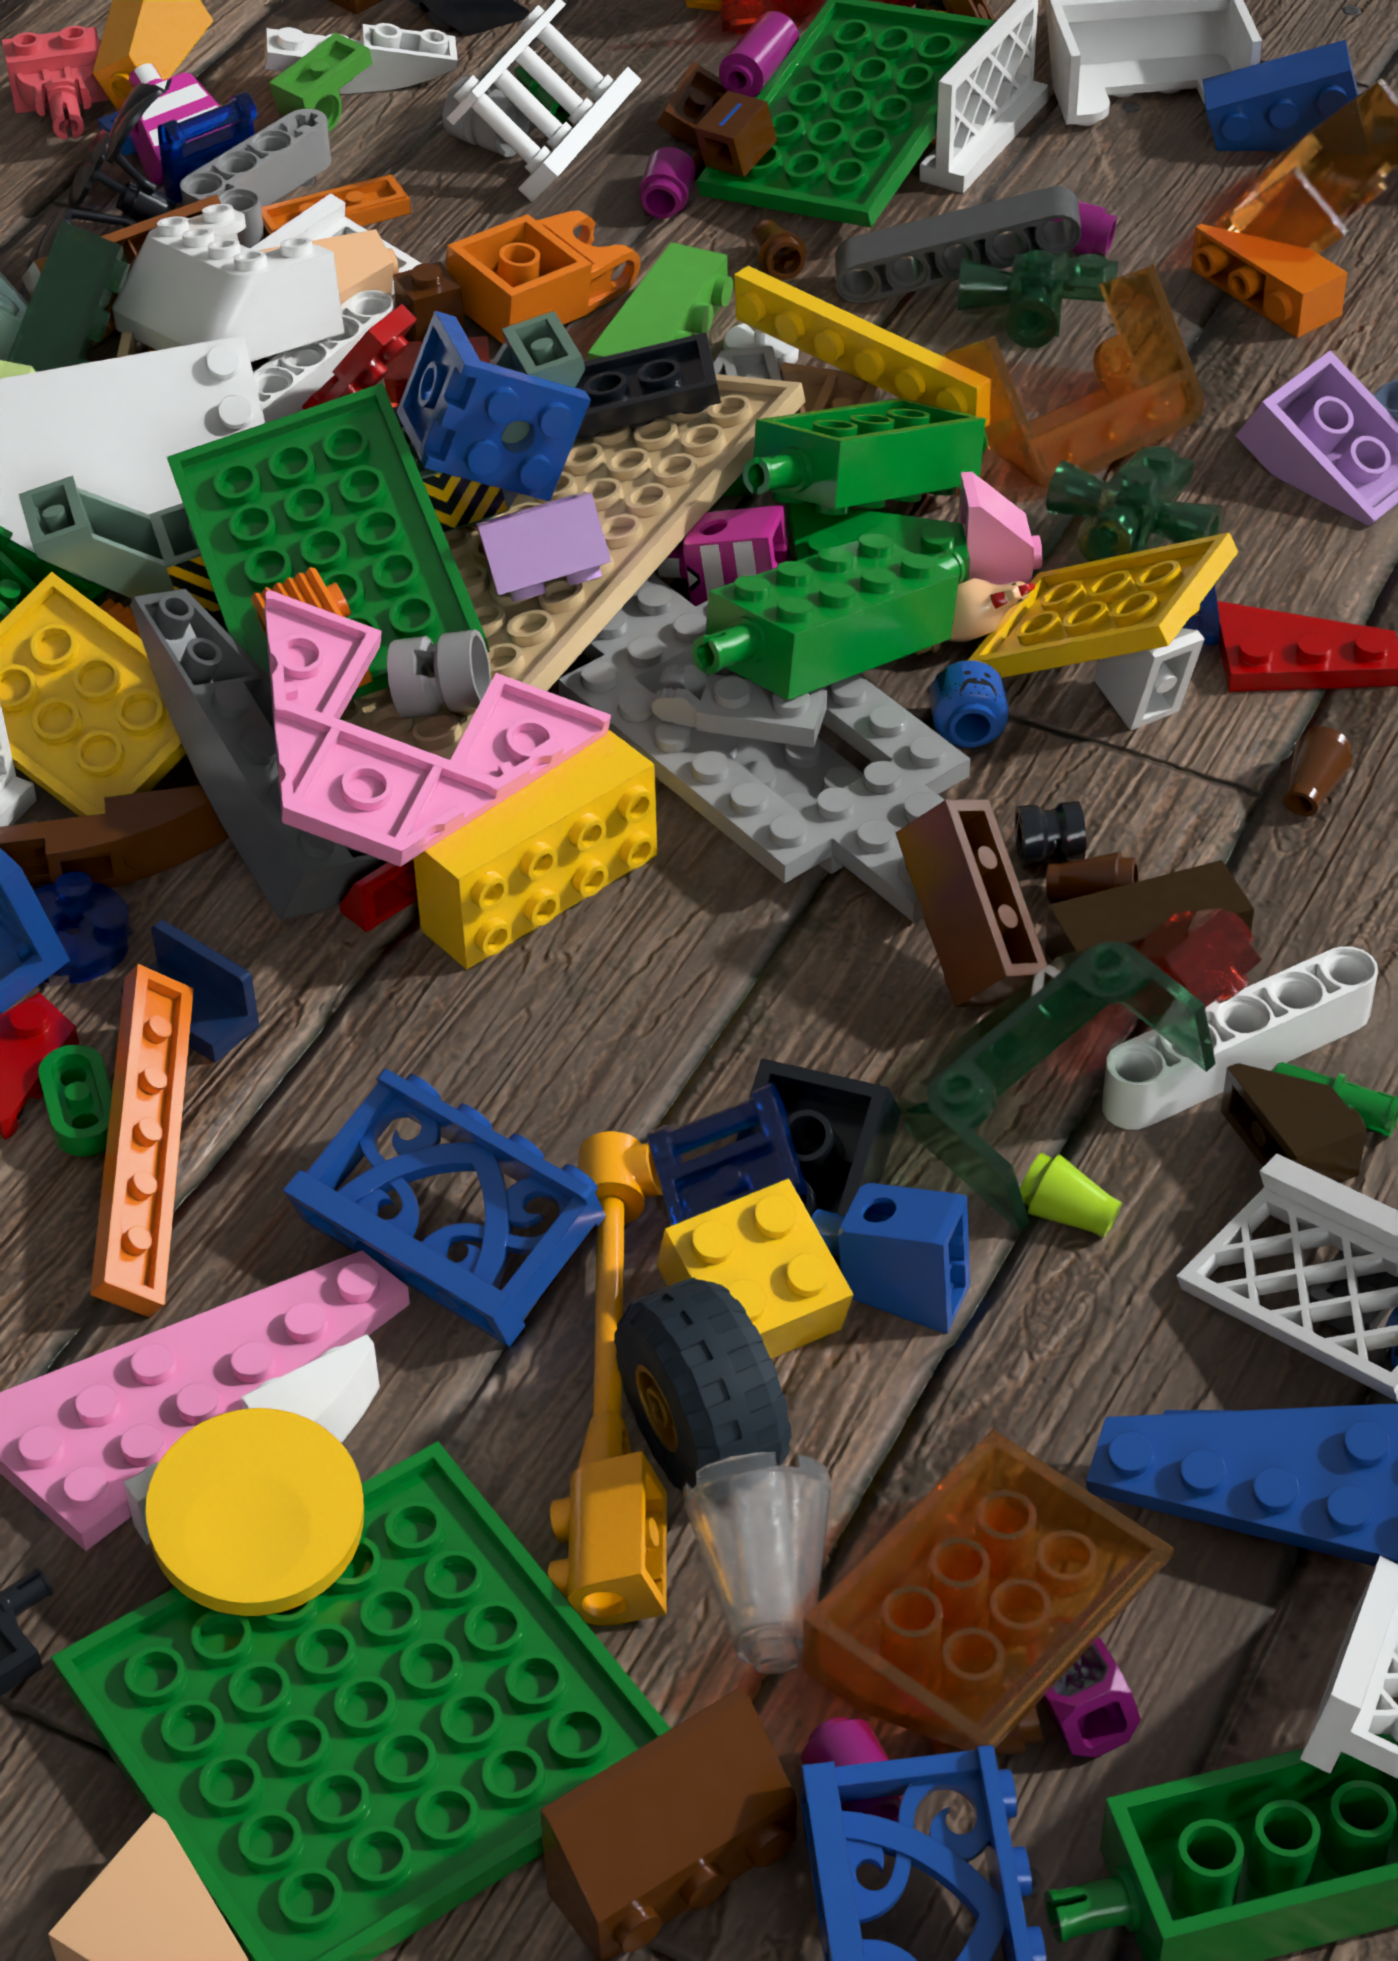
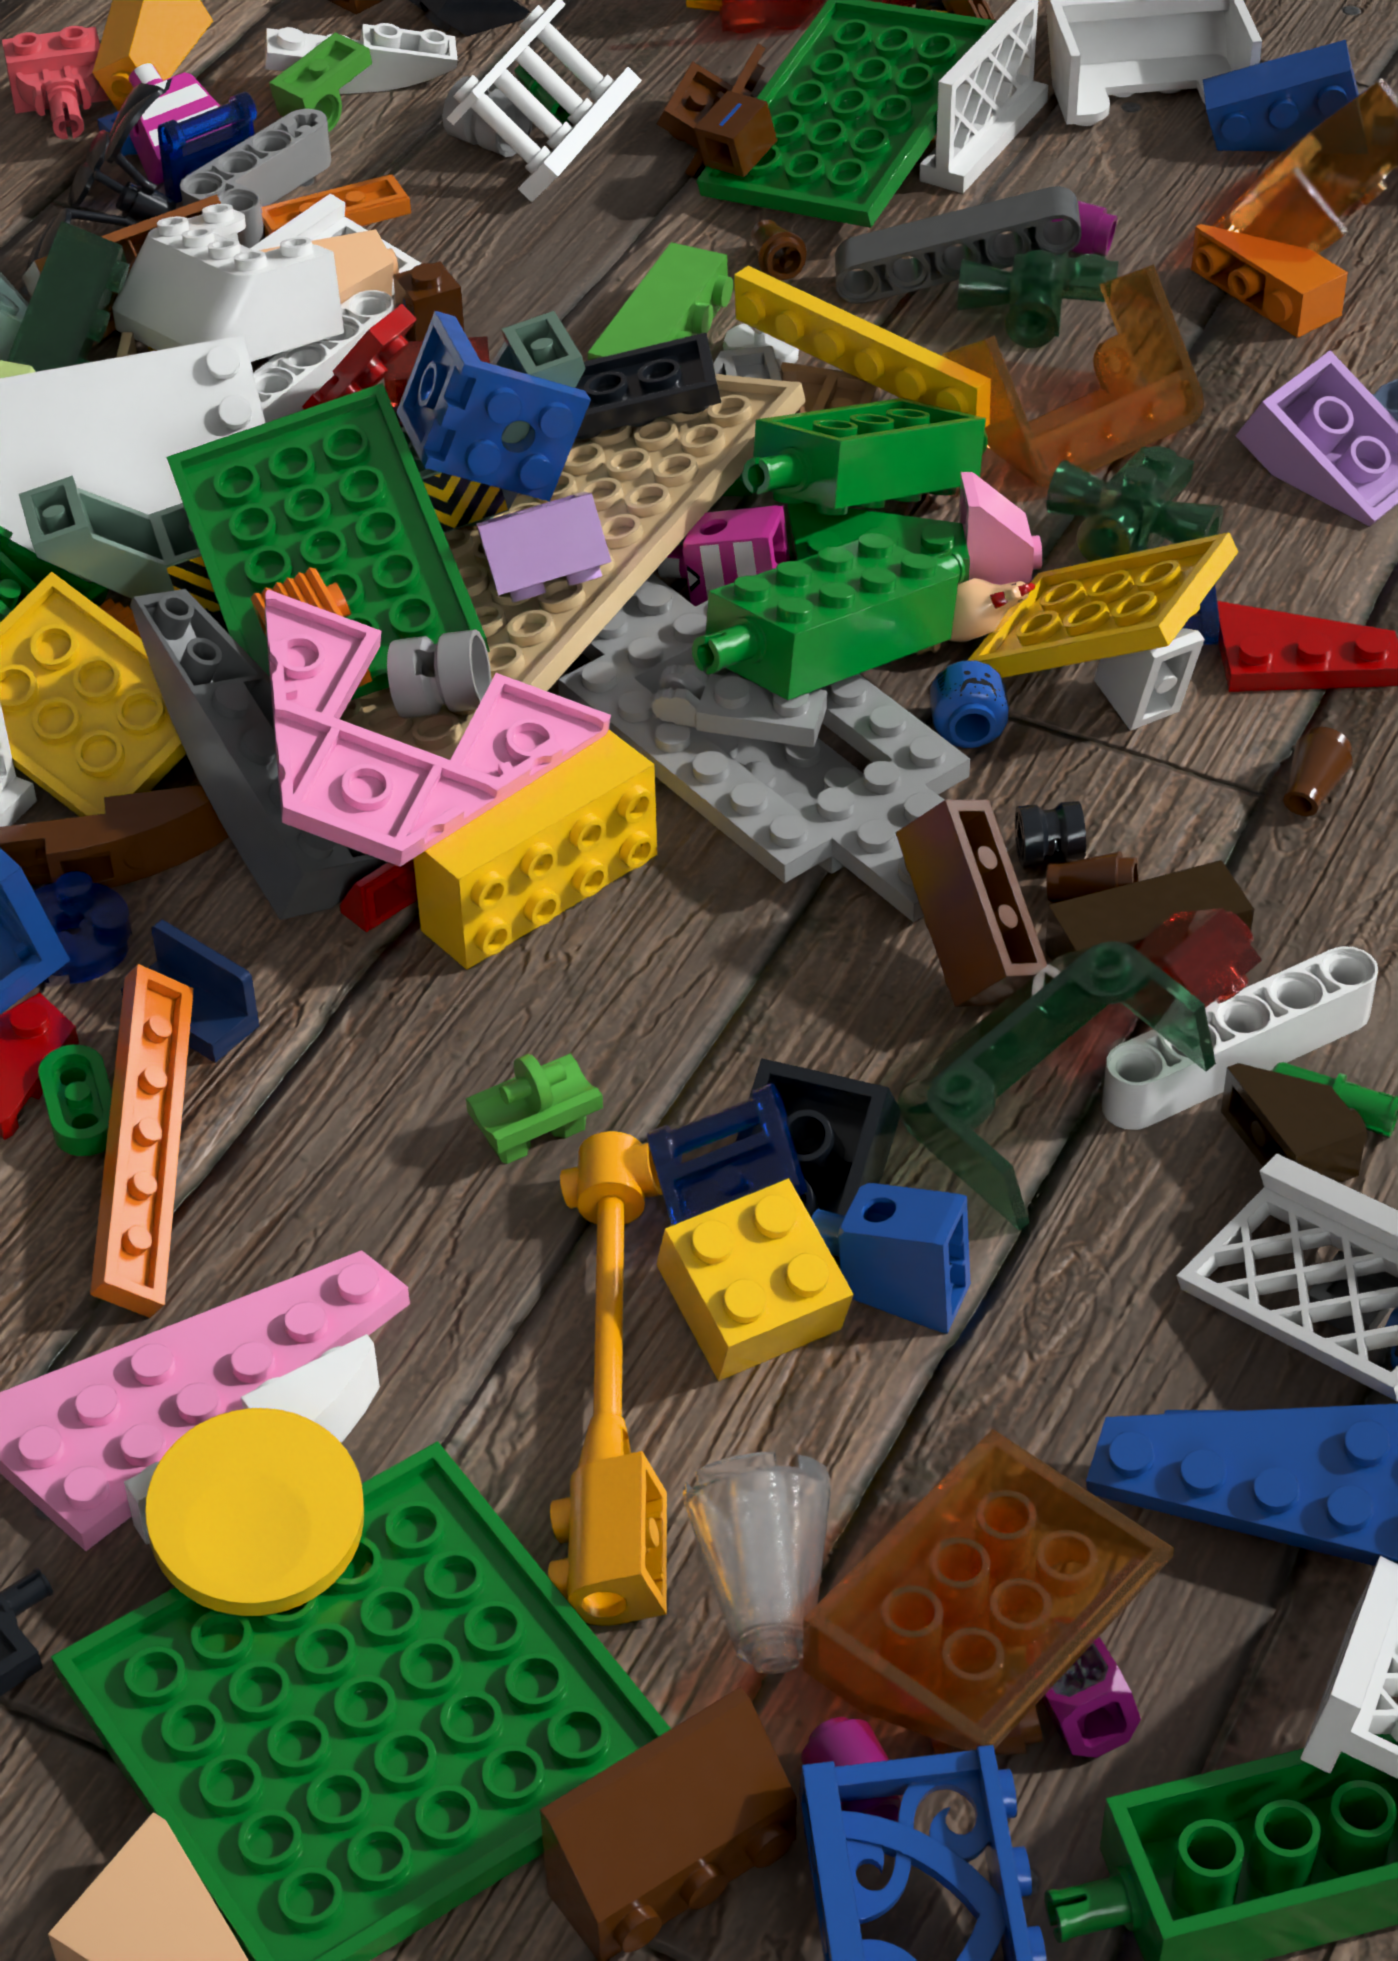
blue fence [283,1068,606,1347] -> none
orange brick [446,210,641,344] -> none
black wheel [614,1277,792,1502] -> none
magenta brick [639,147,696,219] -> none
magenta brick [719,11,799,97] -> none
lime cone [1016,1152,1123,1238] -> none
none -> bright green hips [466,1053,603,1164]

